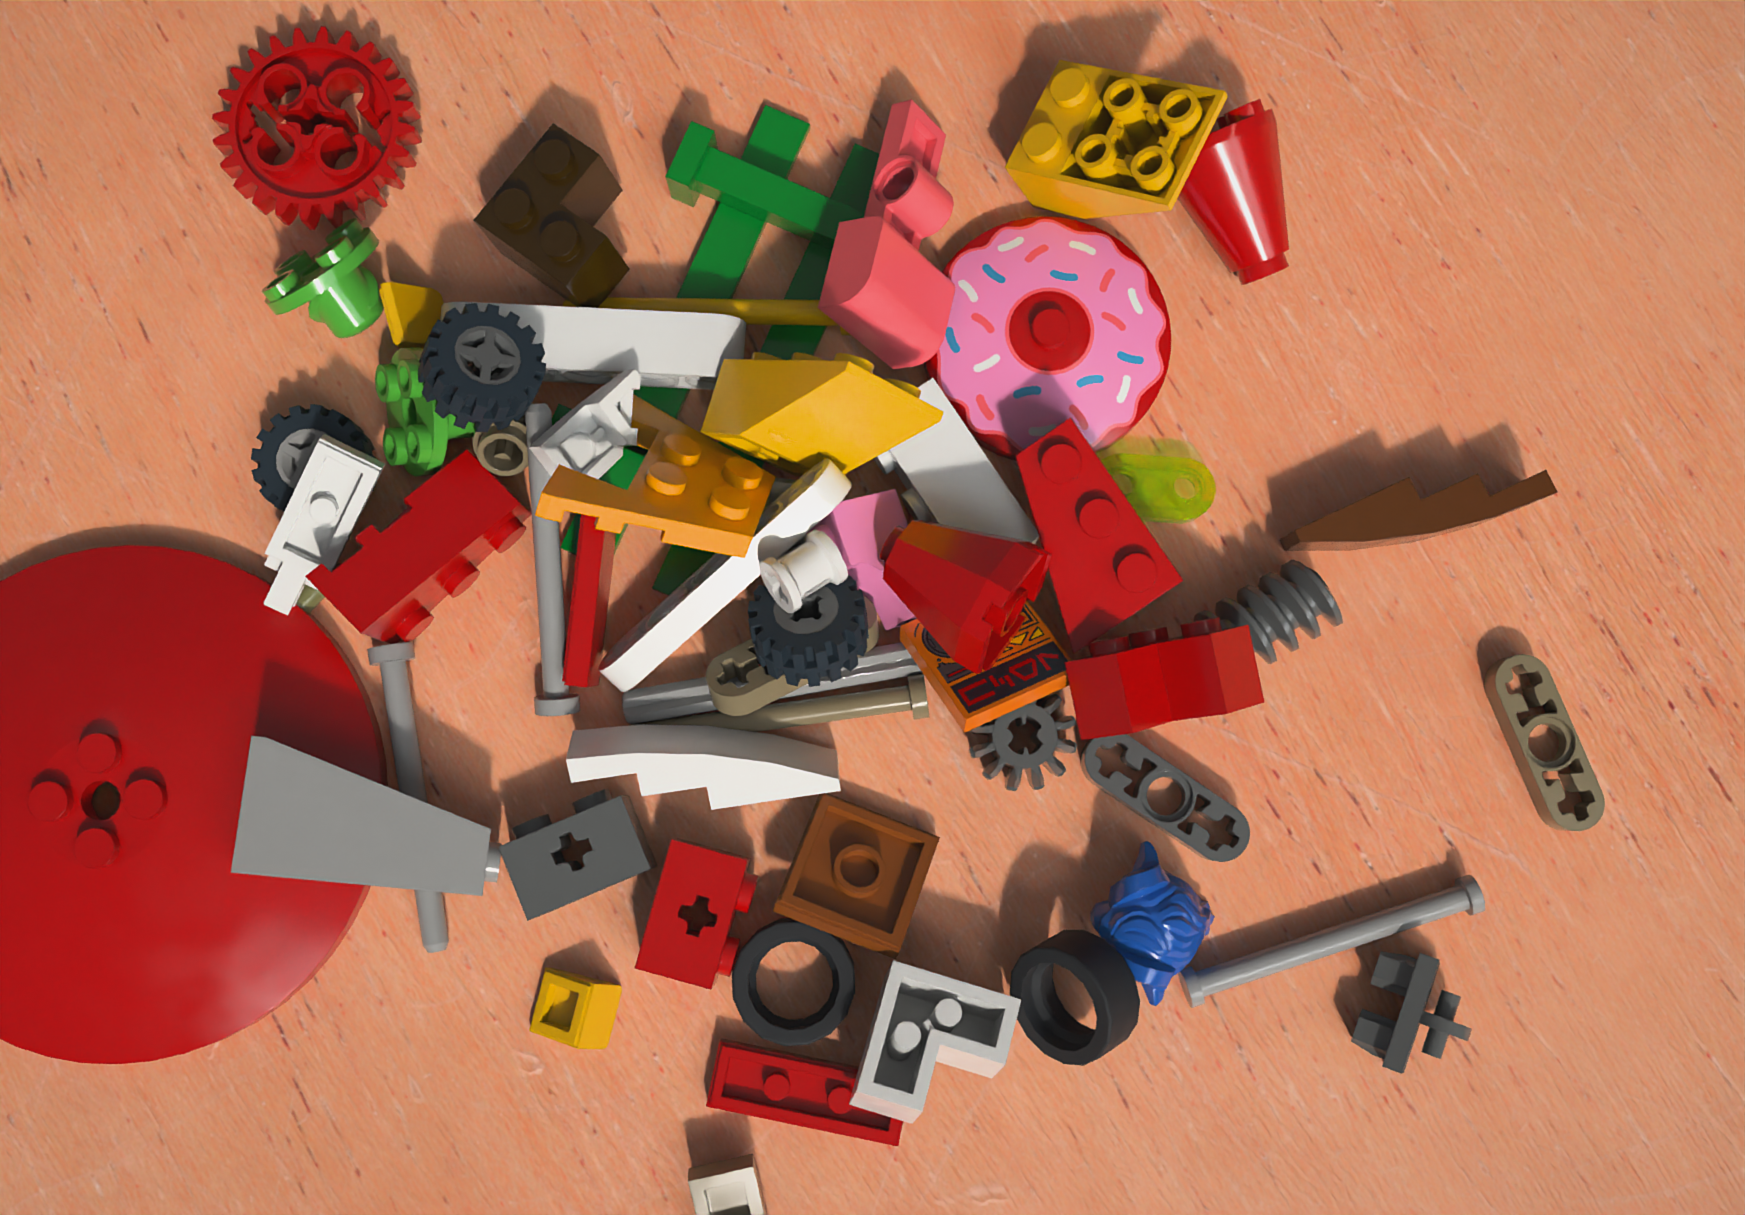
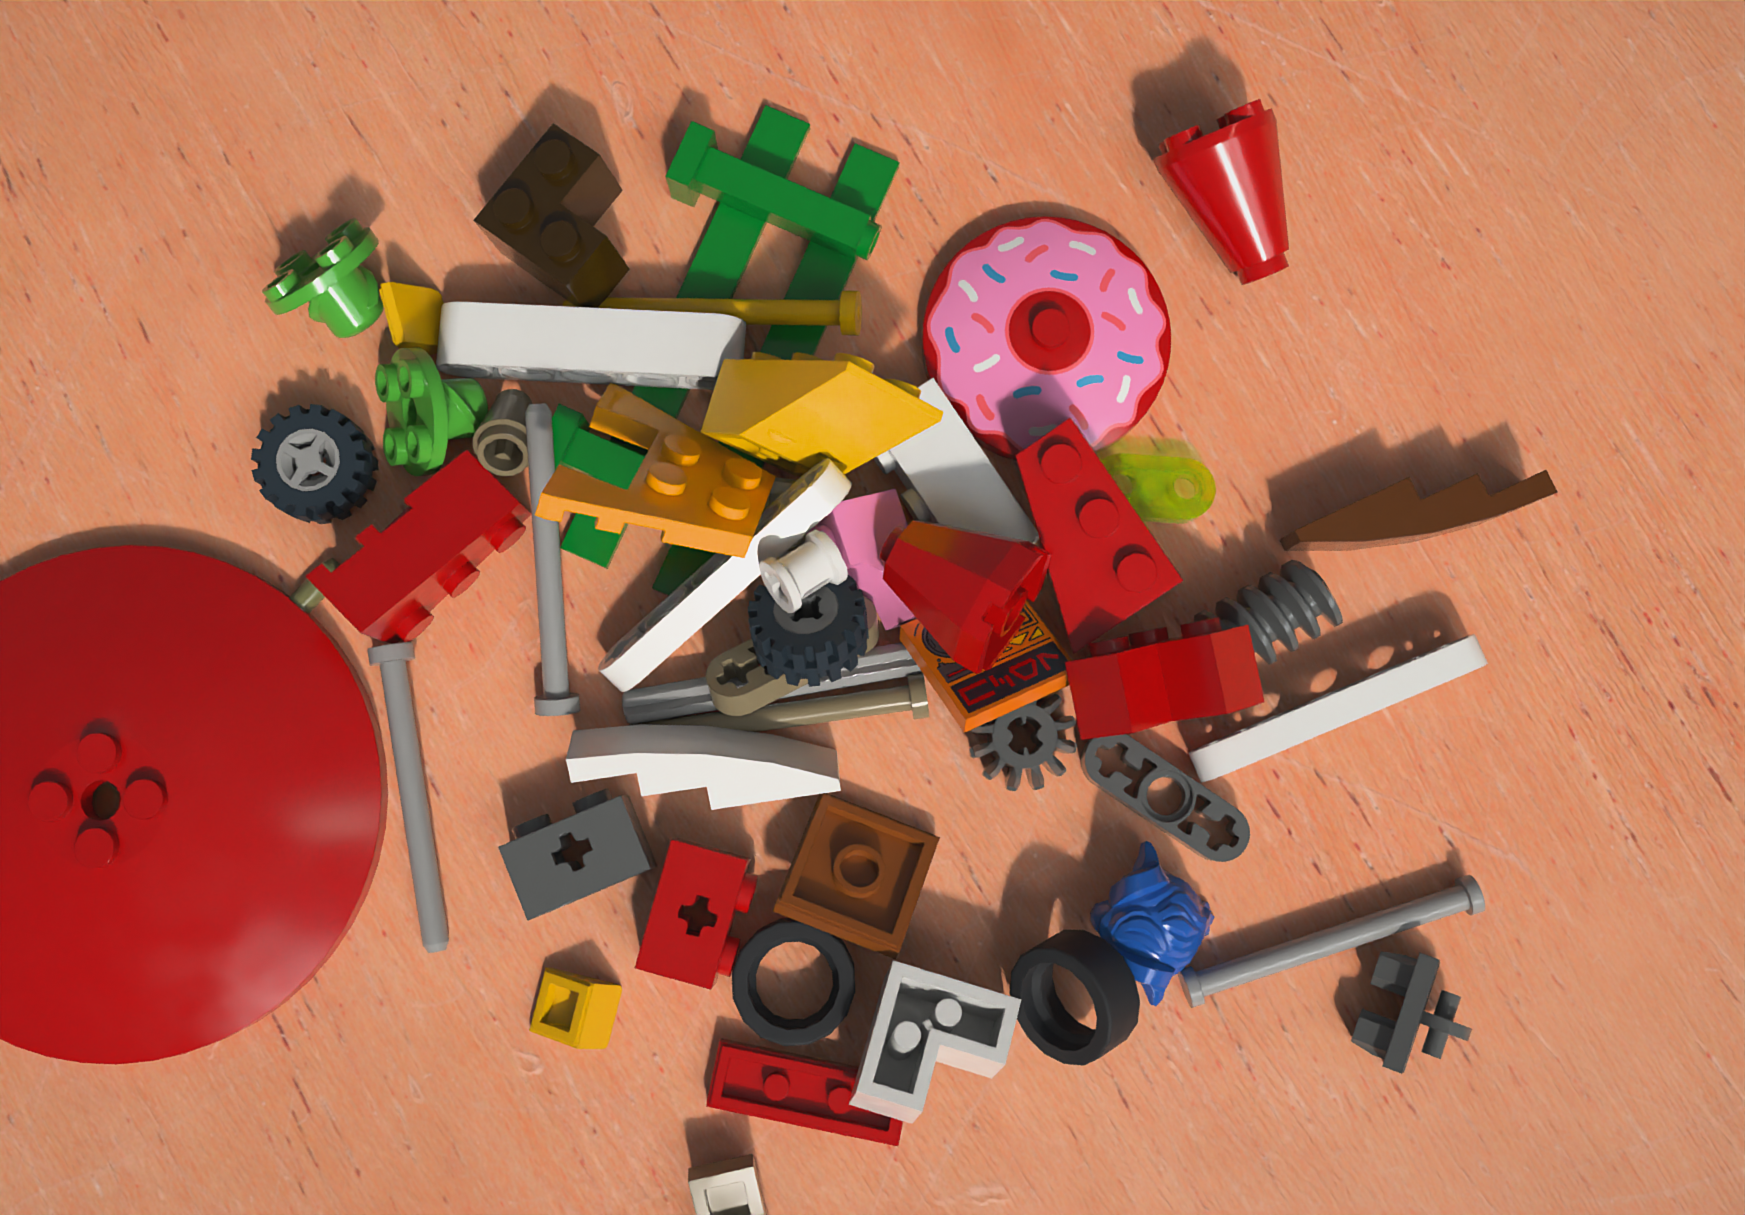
red gear [212,26,422,231] -> none
light grey slope [231,736,502,896] -> none
white hinge [263,434,385,615] -> none
black wheel [418,303,546,432] -> none
white slope [529,369,641,479] -> none
red tile [562,514,616,688] -> none
coral plate [818,99,955,369] -> none
yellow slope [1005,60,1228,219] -> none
dark tan beam [1484,654,1605,831] -> none
none -> white beam [1188,634,1488,783]

